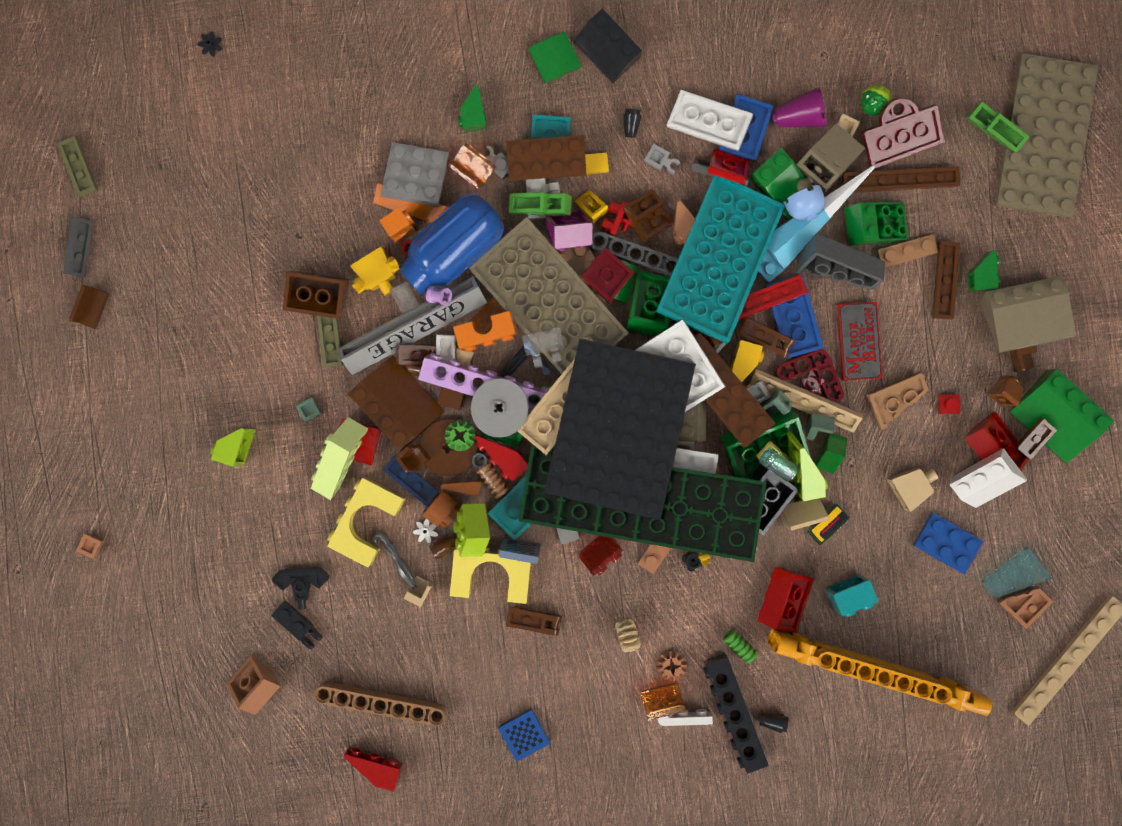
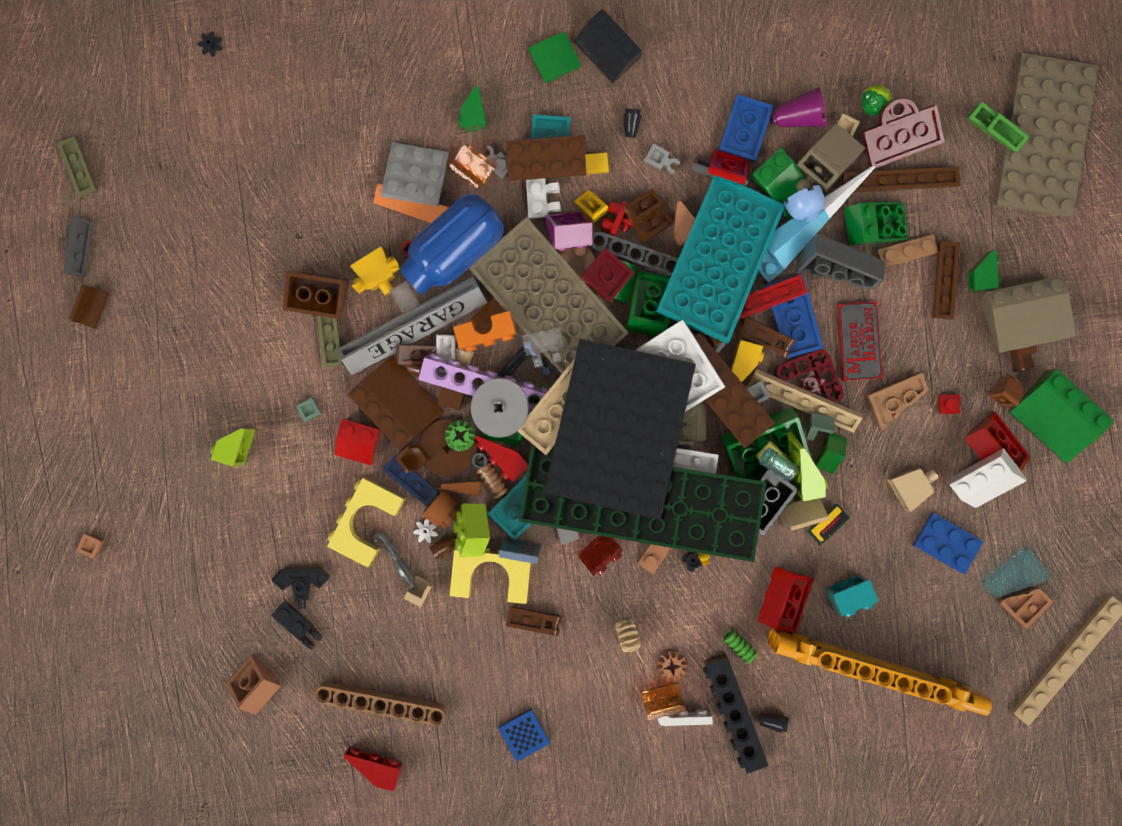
yellowish green wedge [311,417,368,500] -> none
orange arch [379,207,416,244] -> none
lavender bush [426,286,452,306] -> none
bright green slope [509,192,572,216] -> none
white tile [667,90,753,151] -> none
sand green panel [761,389,792,415] -> none
plate [1014,417,1057,460] -> none

